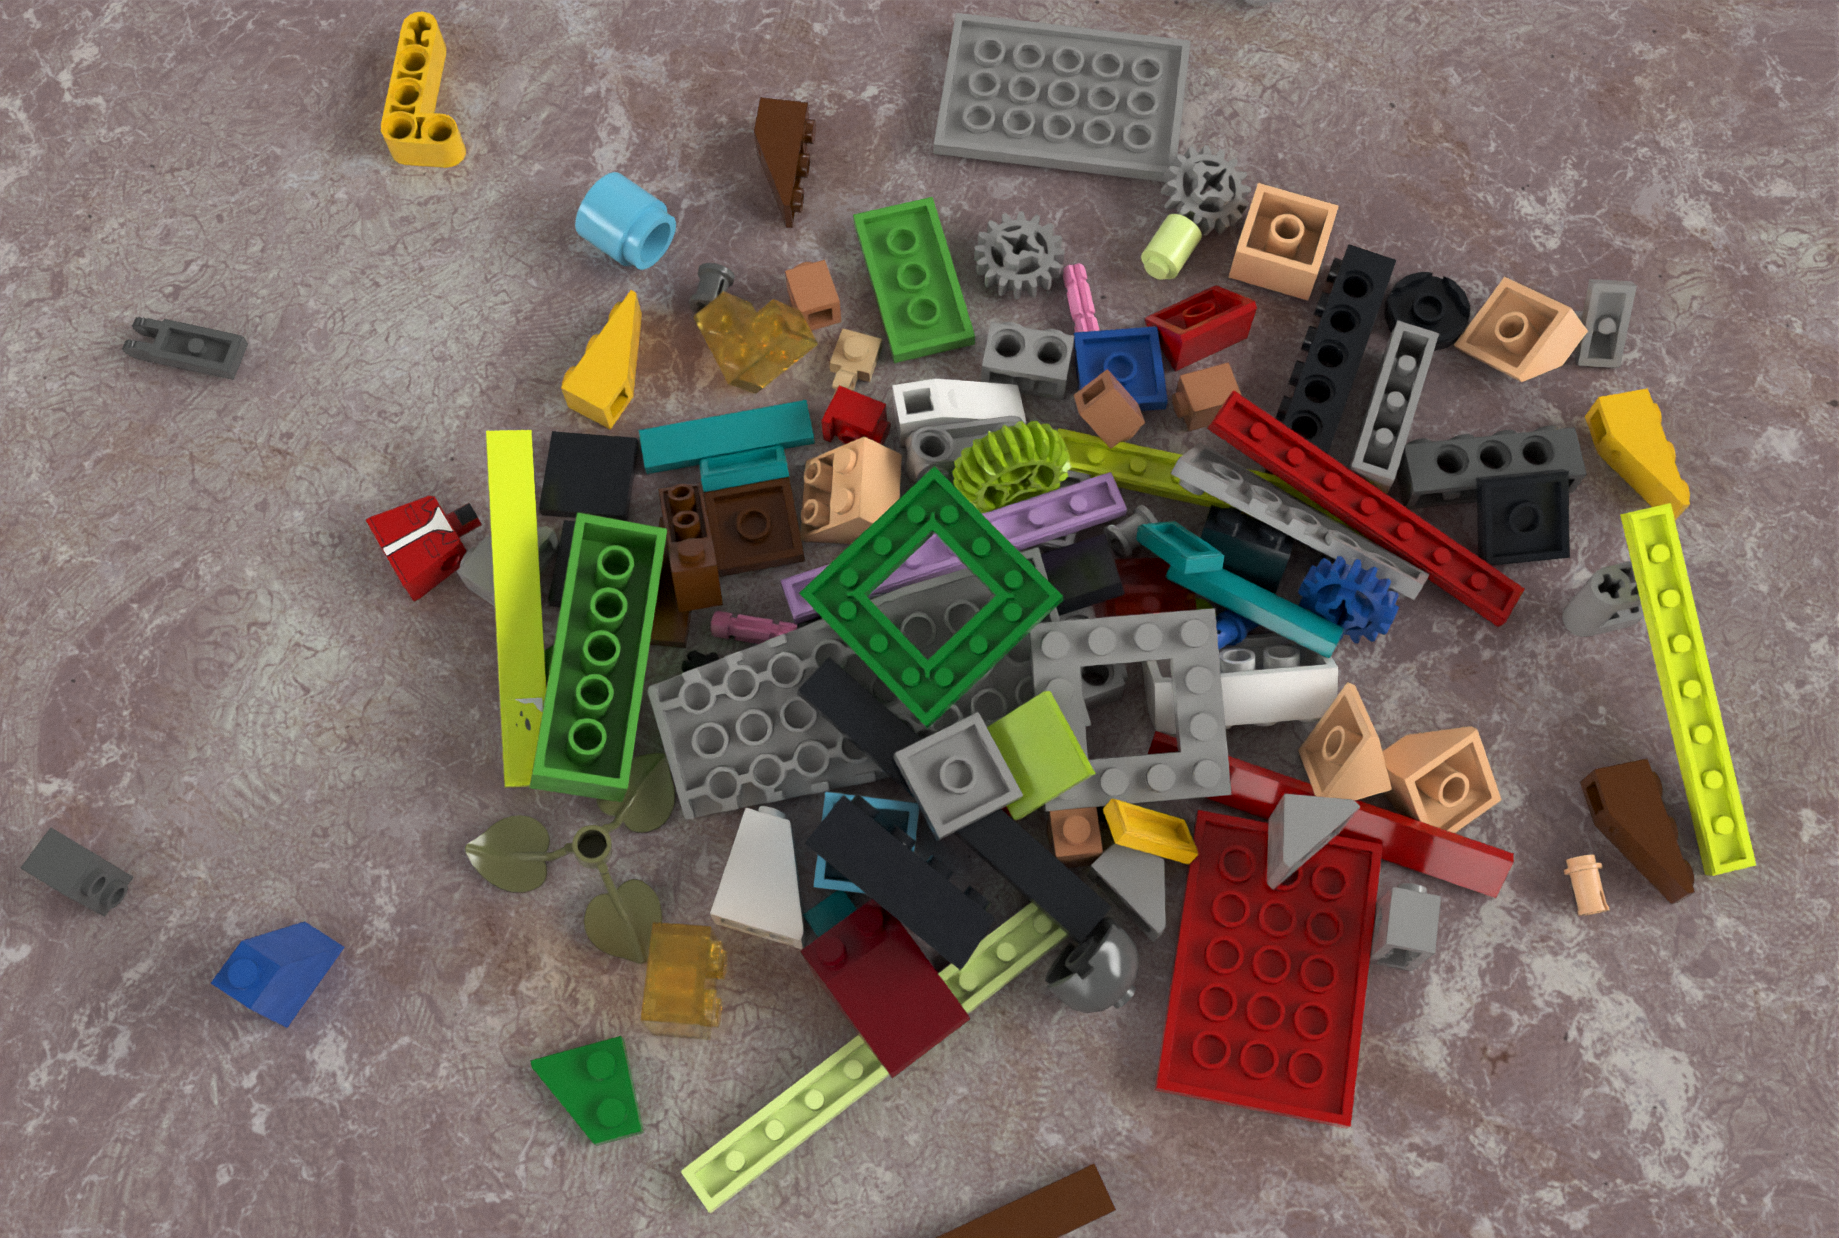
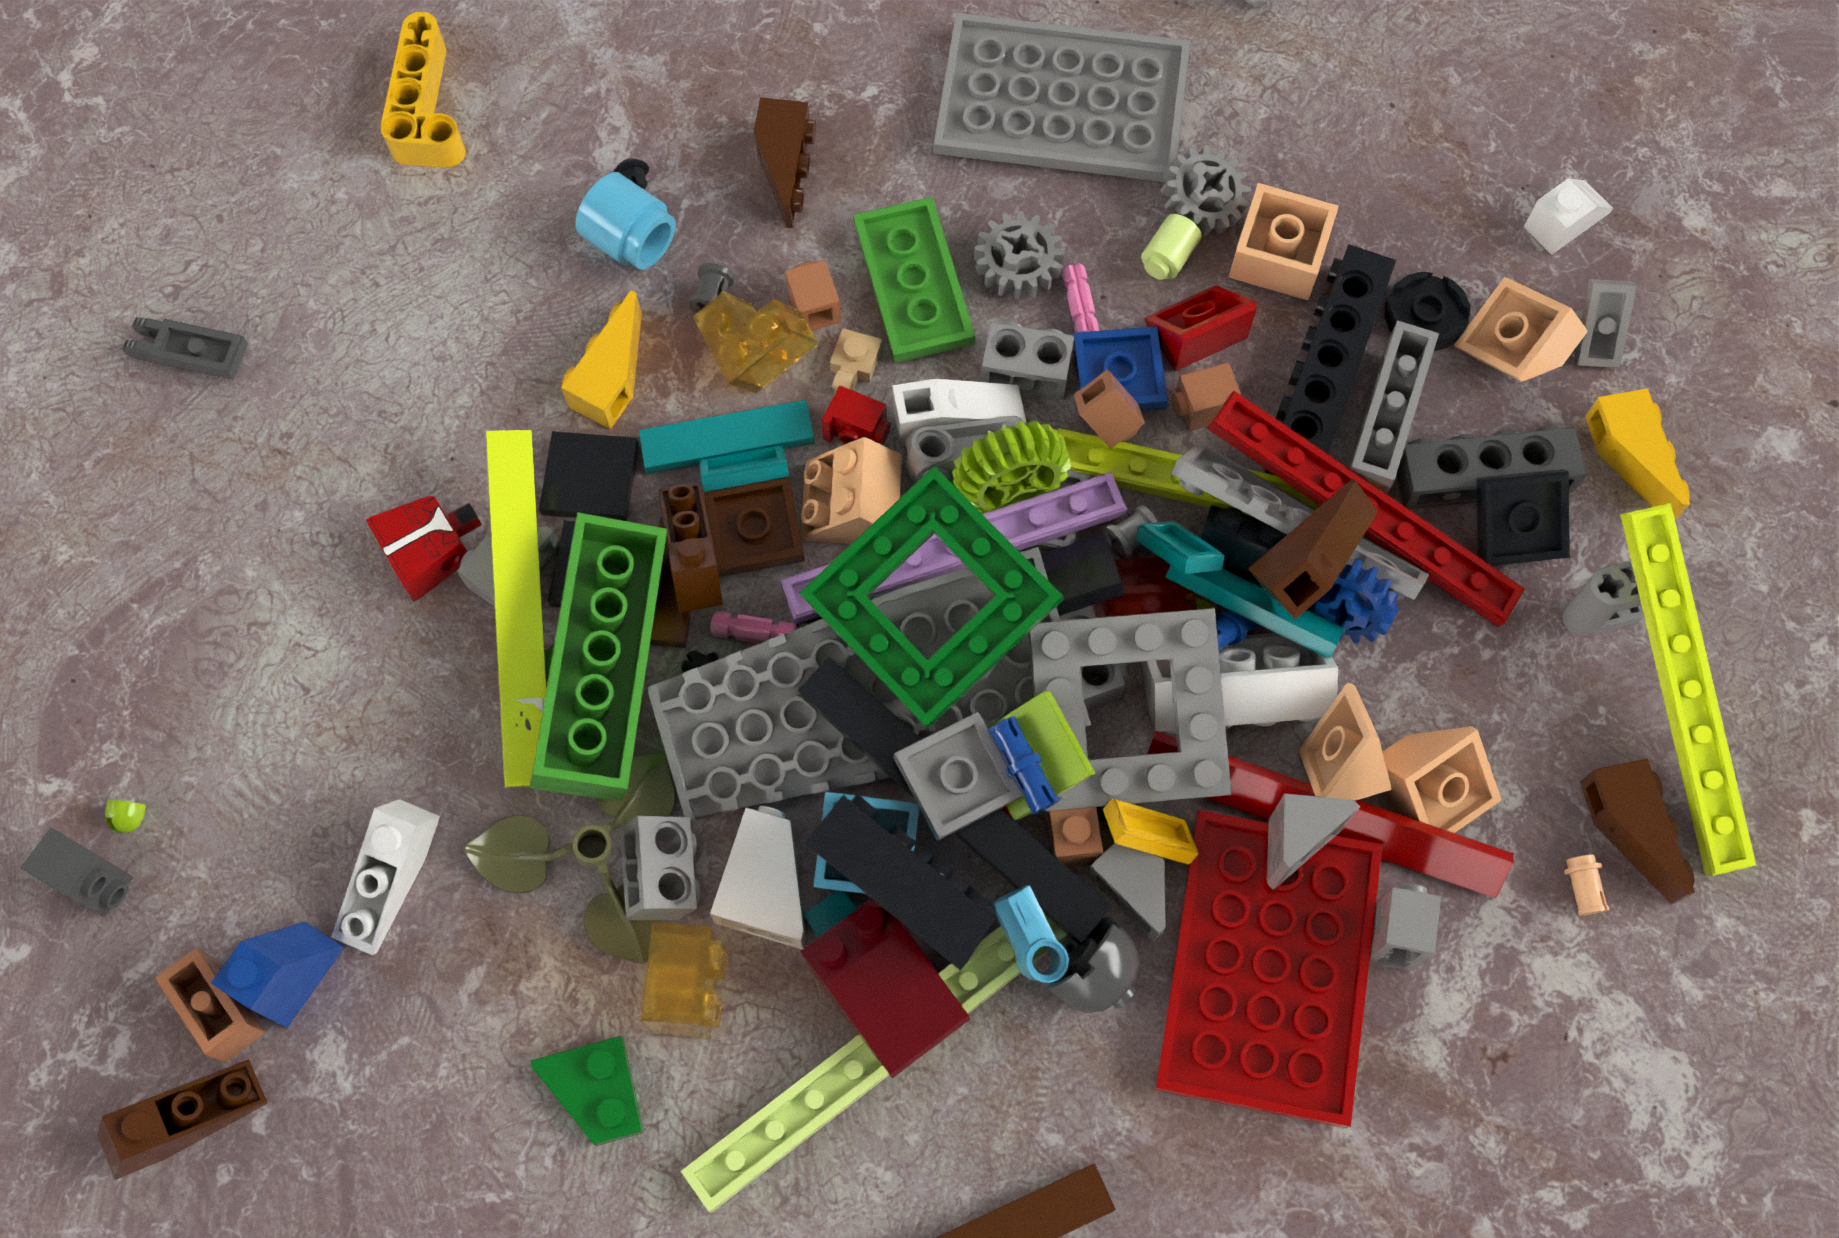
none -> reddish brown slope [97,1060,267,1180]
none -> lime hinge [105,799,147,833]
none -> nougat brick [155,948,266,1063]
none -> white slope [331,799,440,955]
none -> black piece [614,158,649,190]
none -> light grey brick [620,816,700,920]
none -> blue pin [988,716,1060,815]
none -> medium azure piece [991,885,1069,983]
none -> reddish brown slope [1248,478,1378,619]
none -> white slope [1524,178,1613,255]

